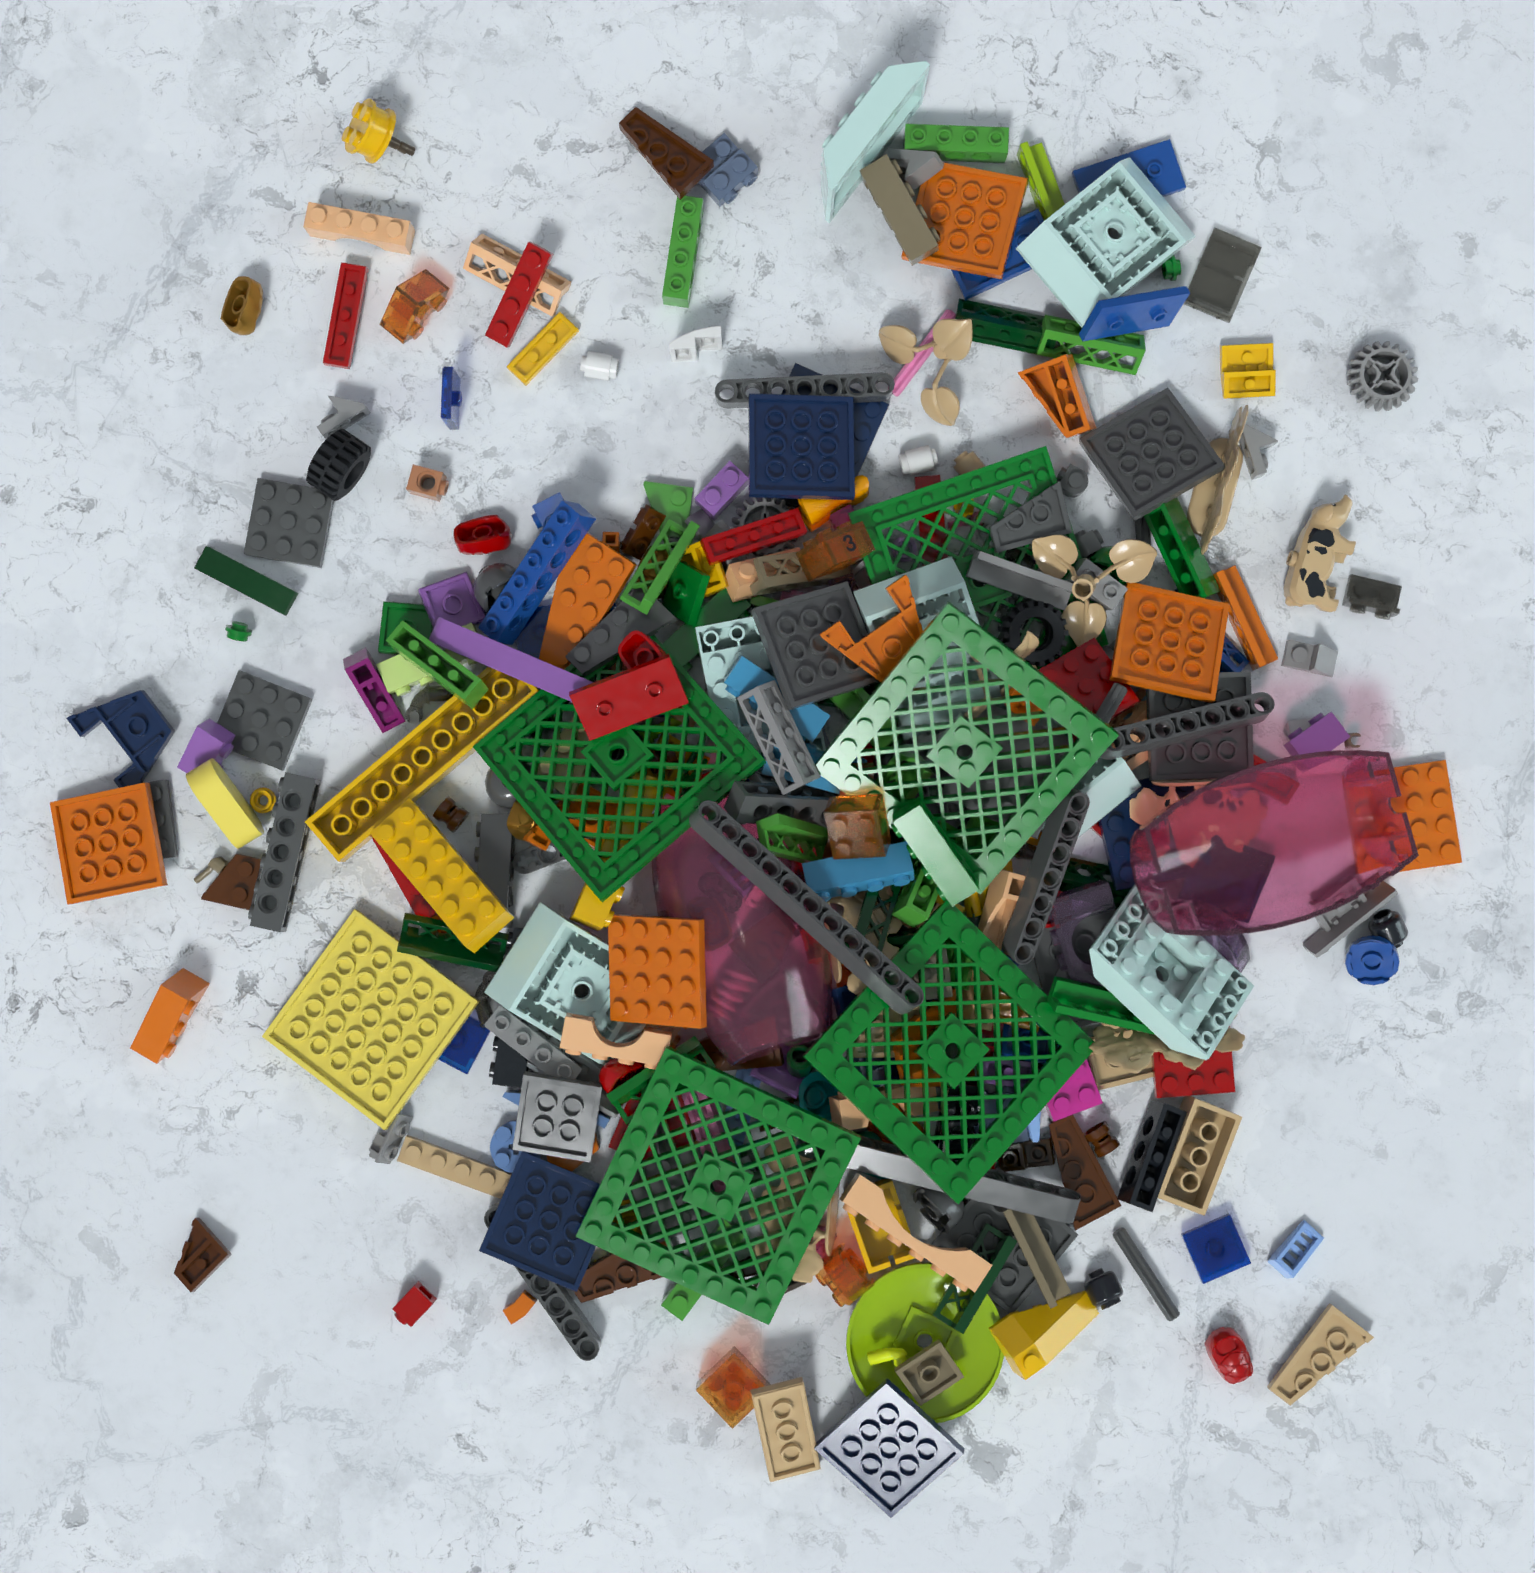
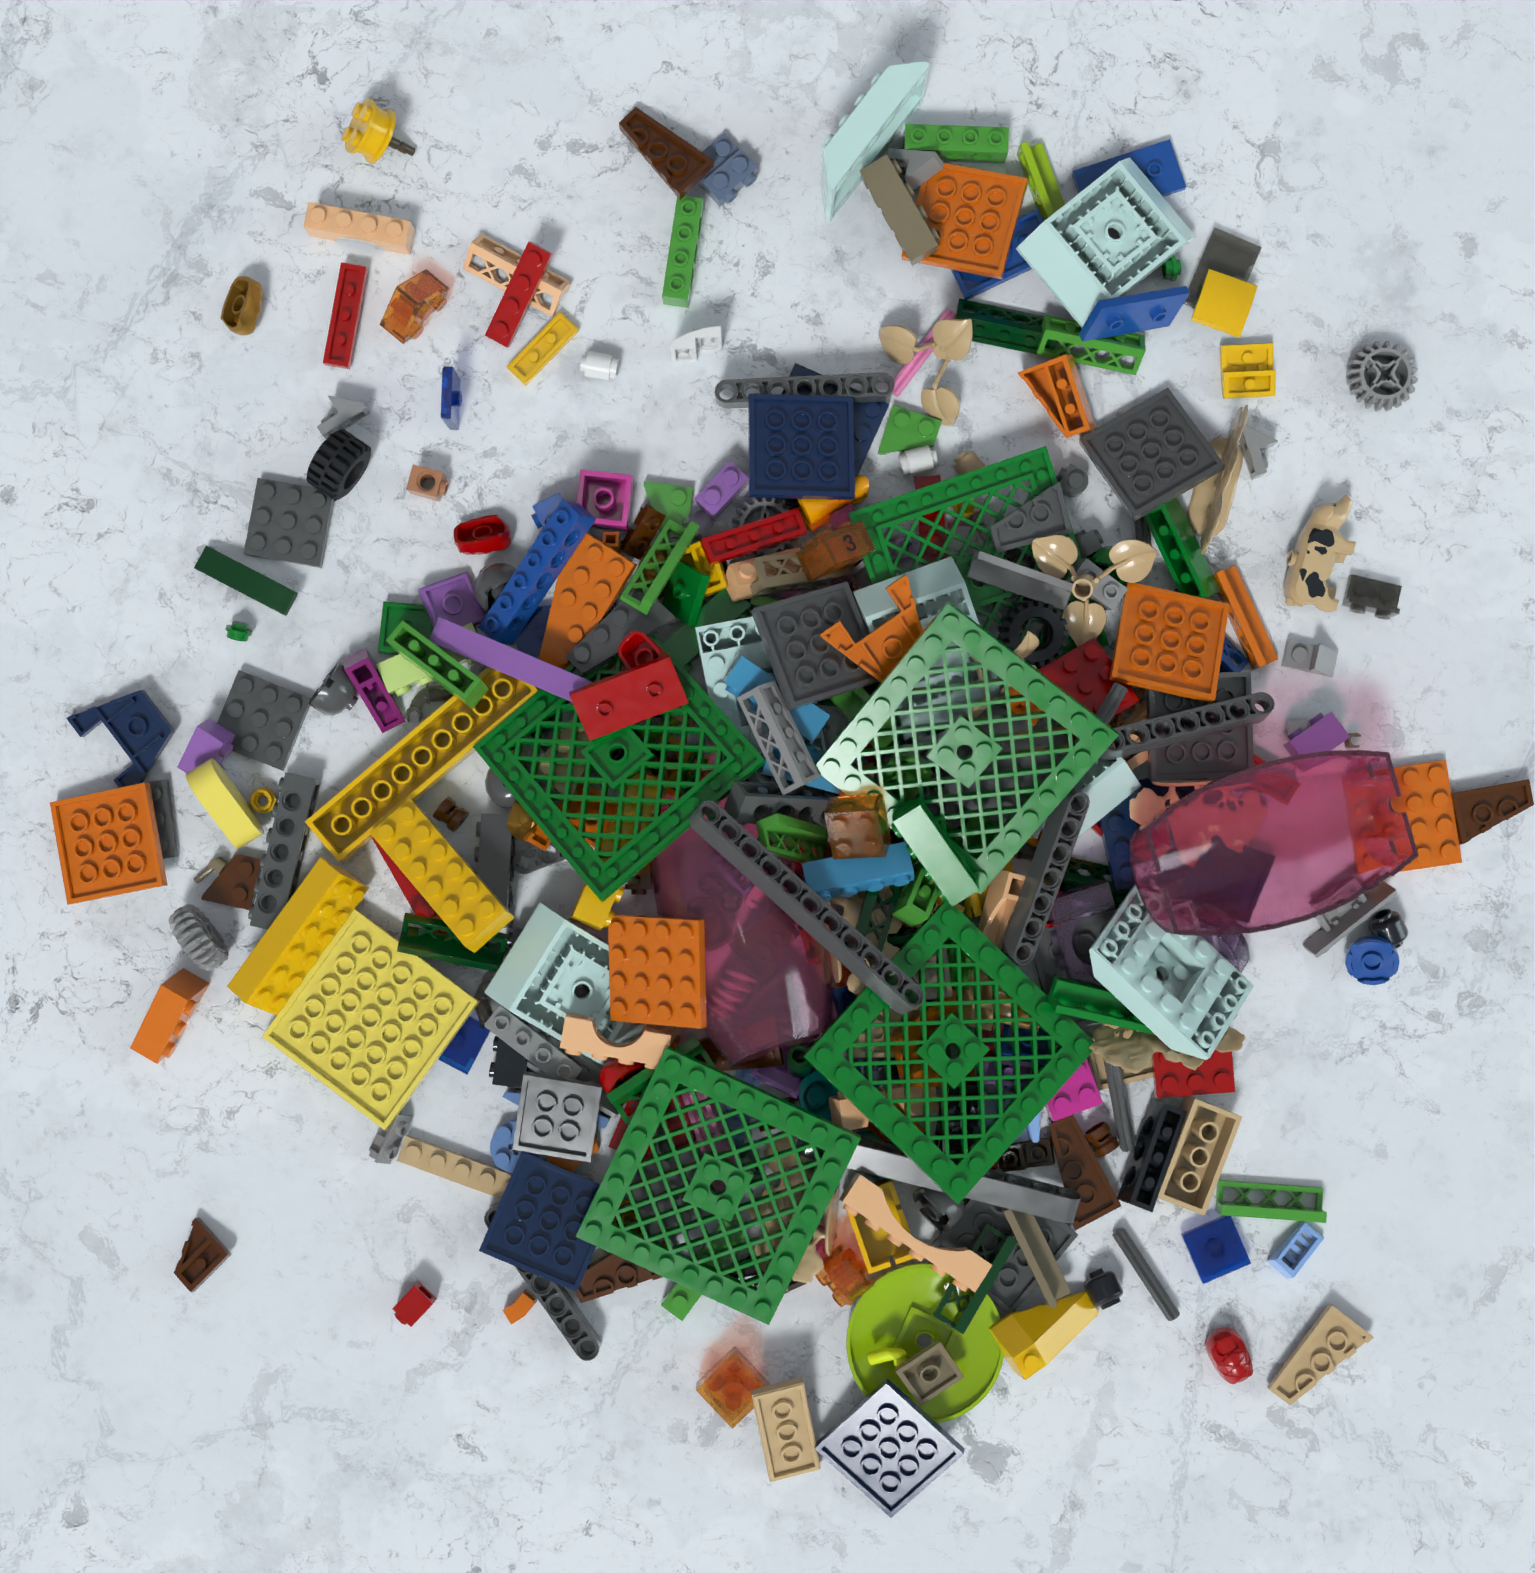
none -> light grey gear [169,904,229,971]
none -> yellow brick [227,857,369,1015]
none -> dark grey cylinder [308,663,358,715]
none -> dark pink brick [577,469,634,532]
none -> reddish brown bracket [625,860,653,895]
none -> bright green wing [878,405,942,455]
none -> dark grey axle [1103,1058,1135,1152]
none -> yellow slope [1191,269,1258,337]
none -> bright green fence [1215,1180,1327,1223]
none -> reddish brown wing [1451,779,1534,845]

